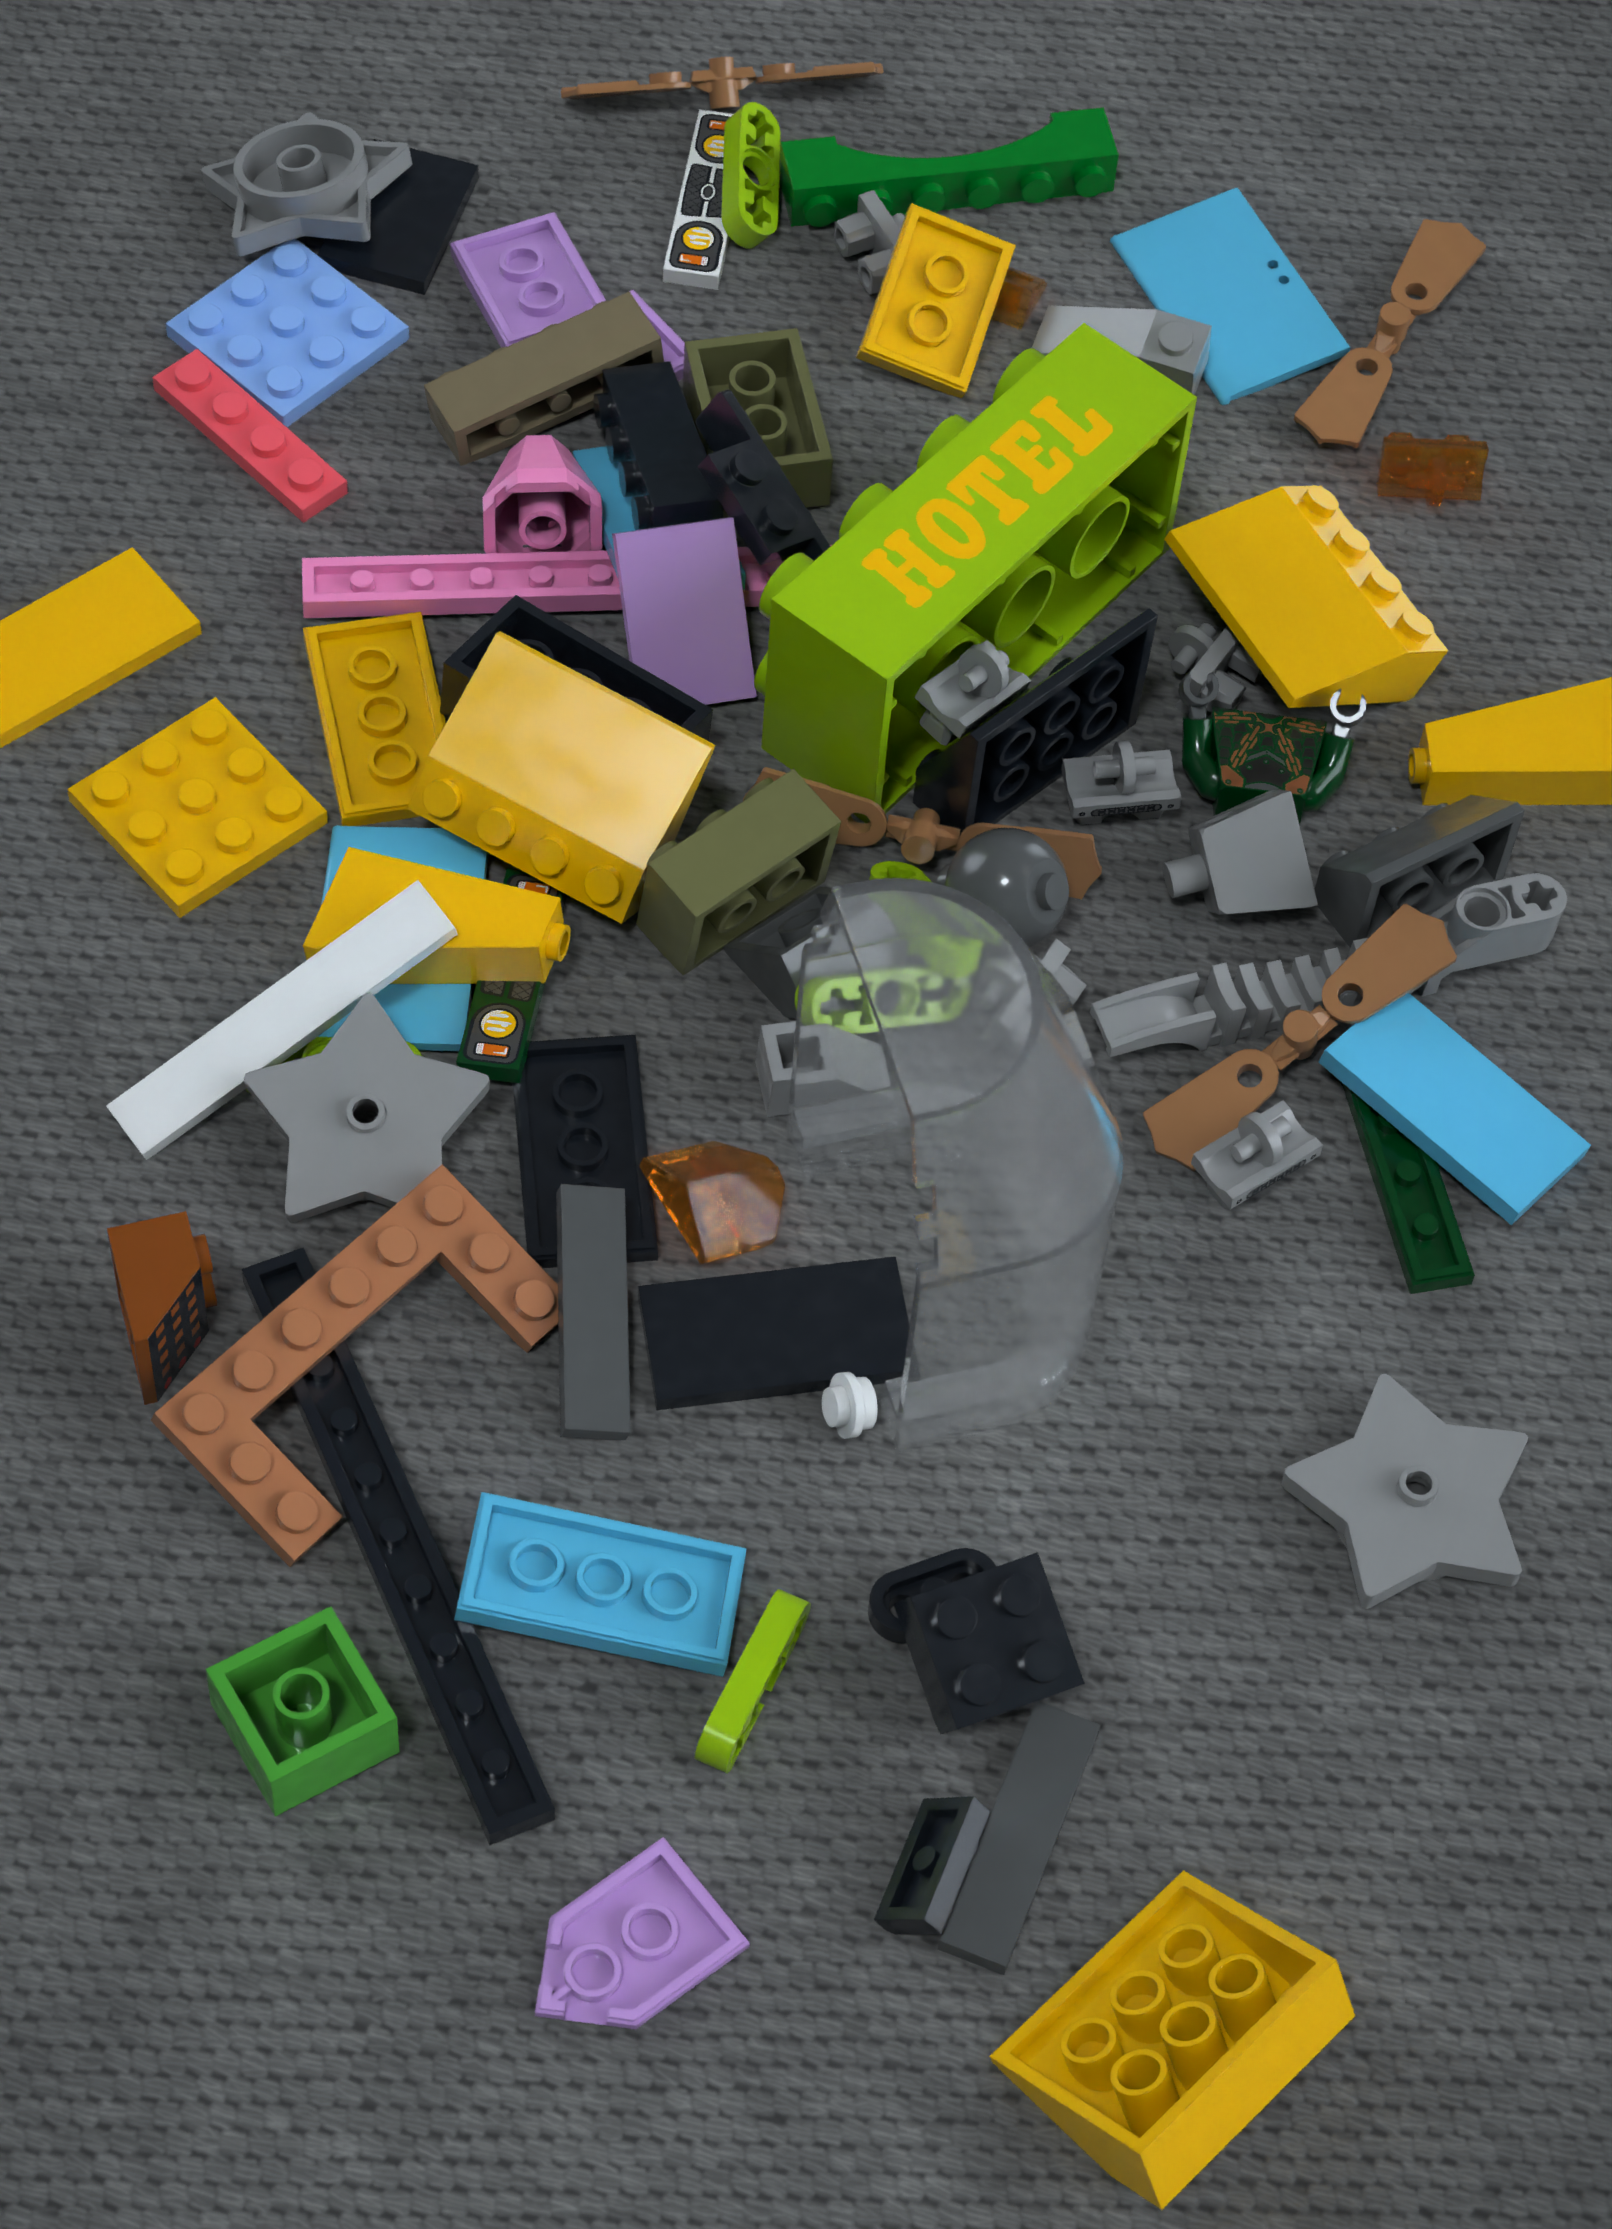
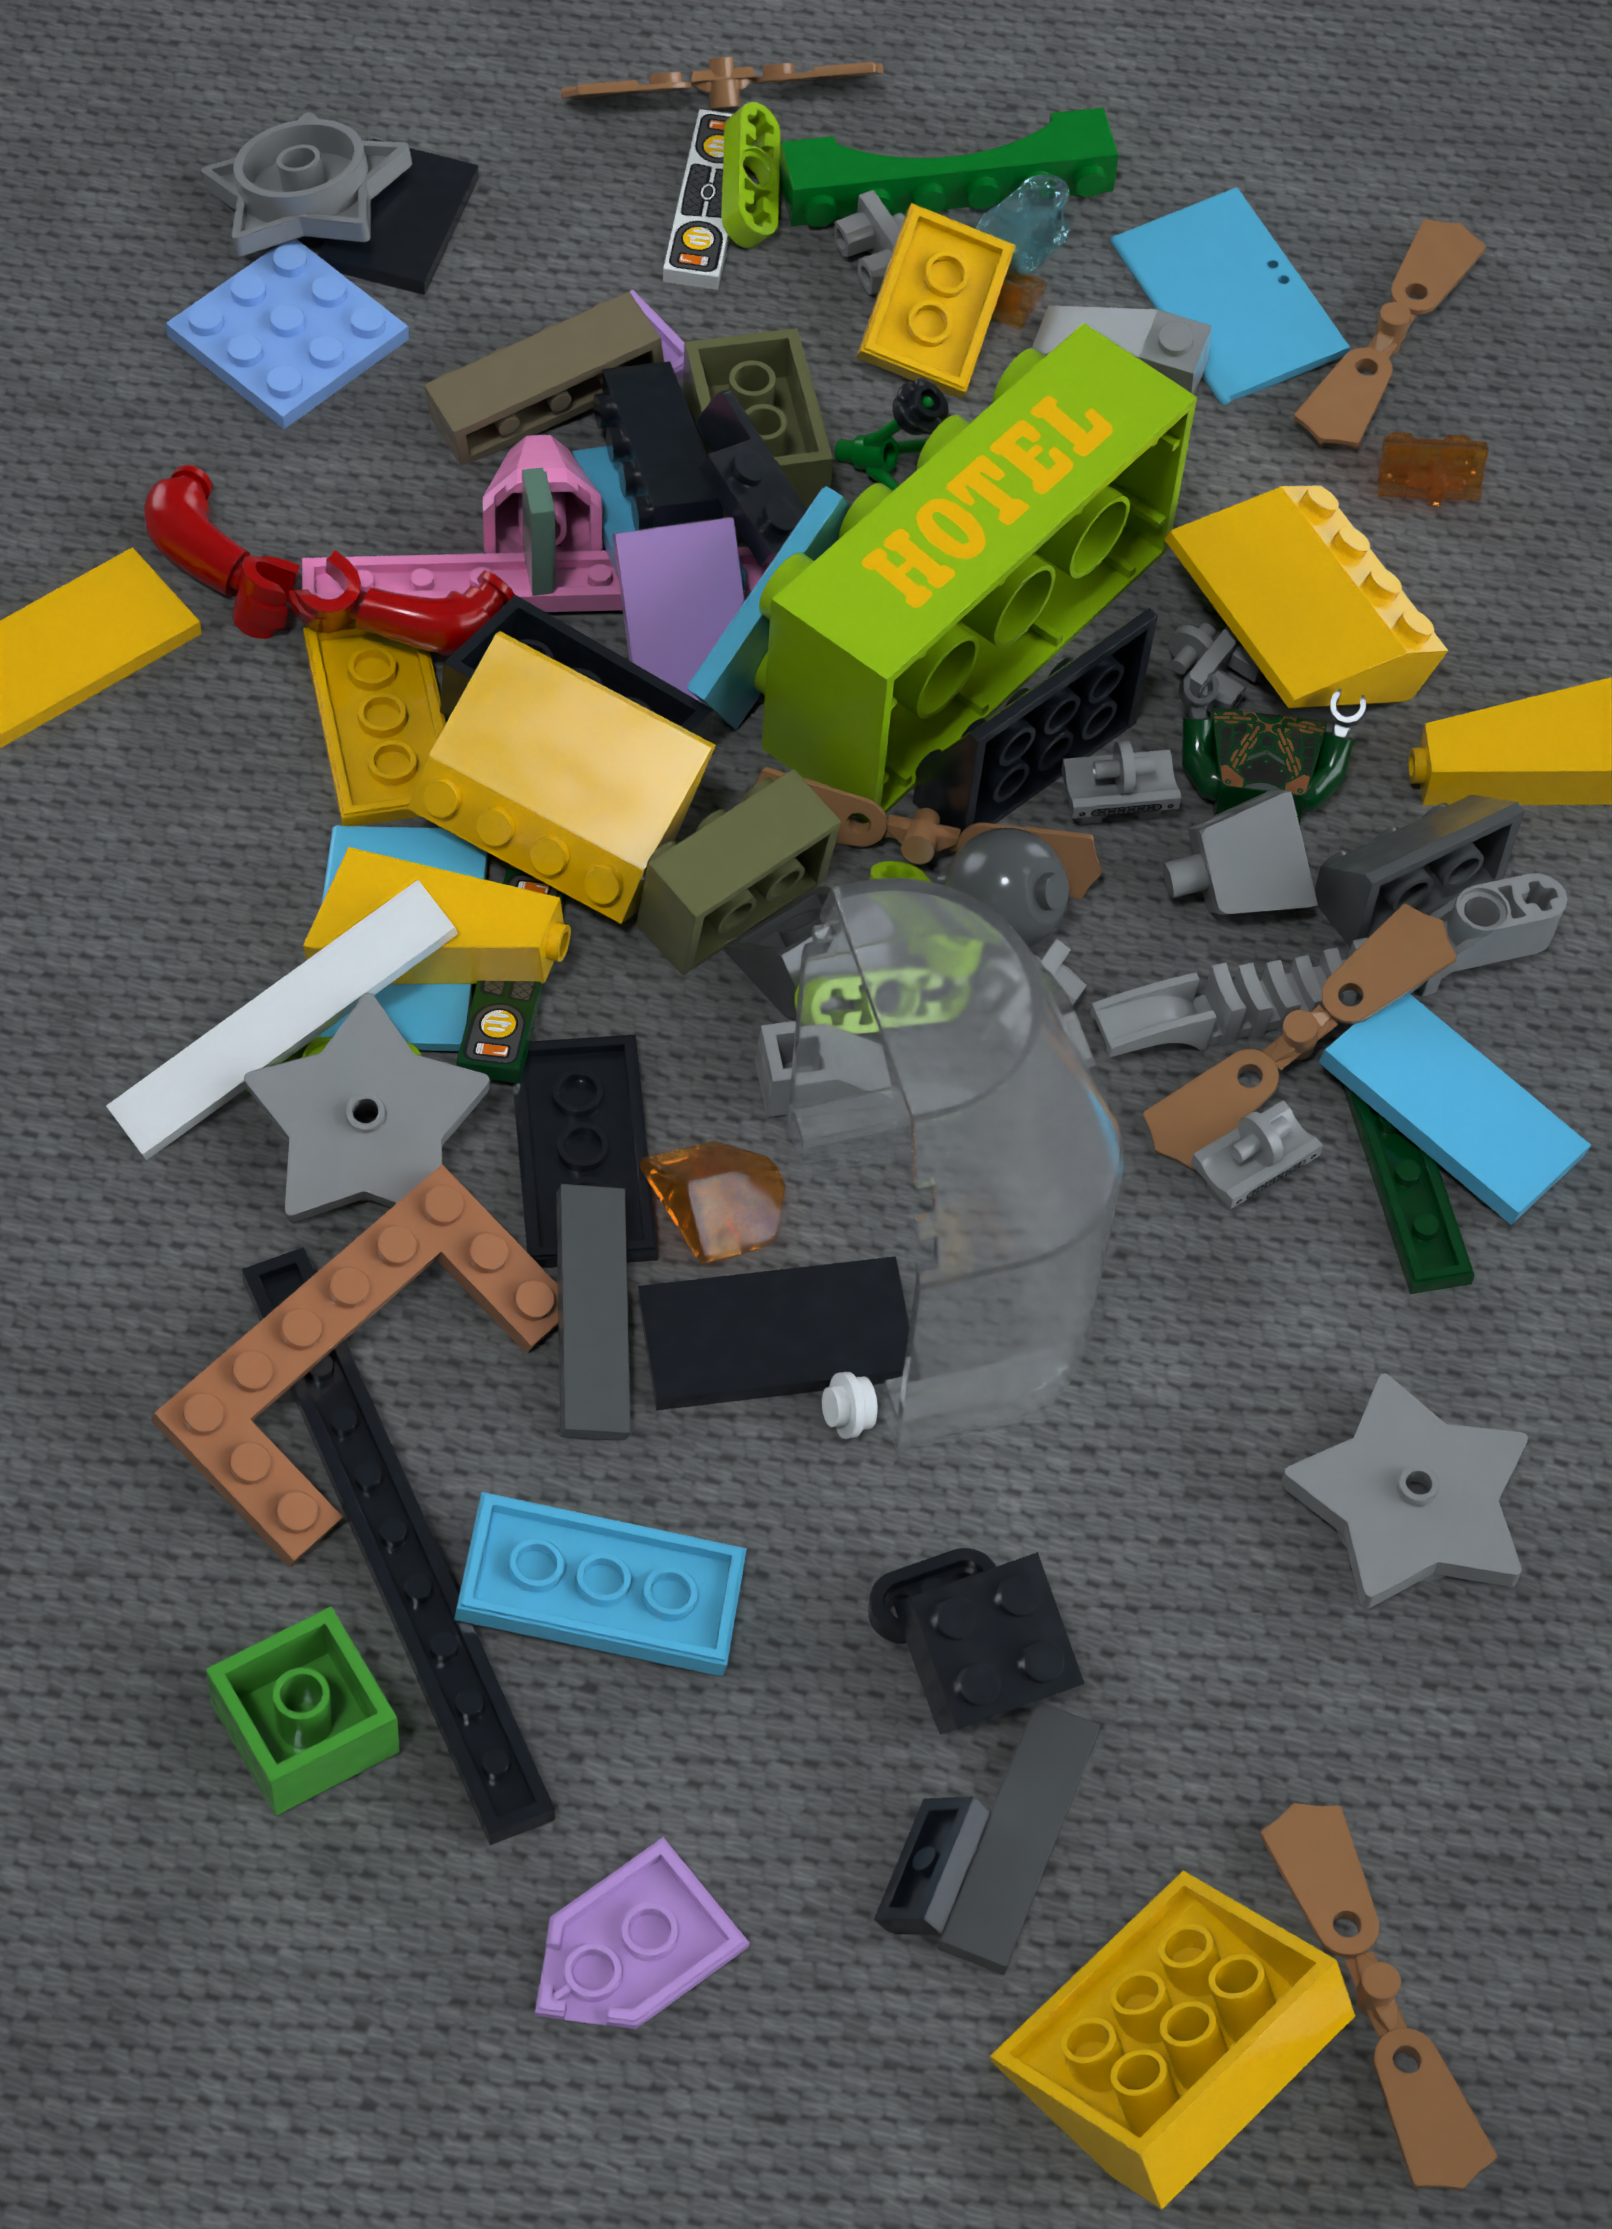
yellow plate [67,697,328,918] -> none
dark orange slope [107,1211,217,1405] -> none
coral plate [152,349,348,523] -> none
lavender tile [450,212,606,348] -> none
lime beam [695,1589,811,1773] -> none
light grey hips [914,640,1032,746] -> none
none -> red piece [144,465,301,639]
none -> red piece [288,550,515,656]
none -> sand green tile [522,467,555,596]
none -> medium azure tile [687,486,851,730]
none -> plant [834,378,951,491]
none -> clear light blue piece [976,175,1069,275]
none -> medium nougat piece [1260,1803,1497,2191]

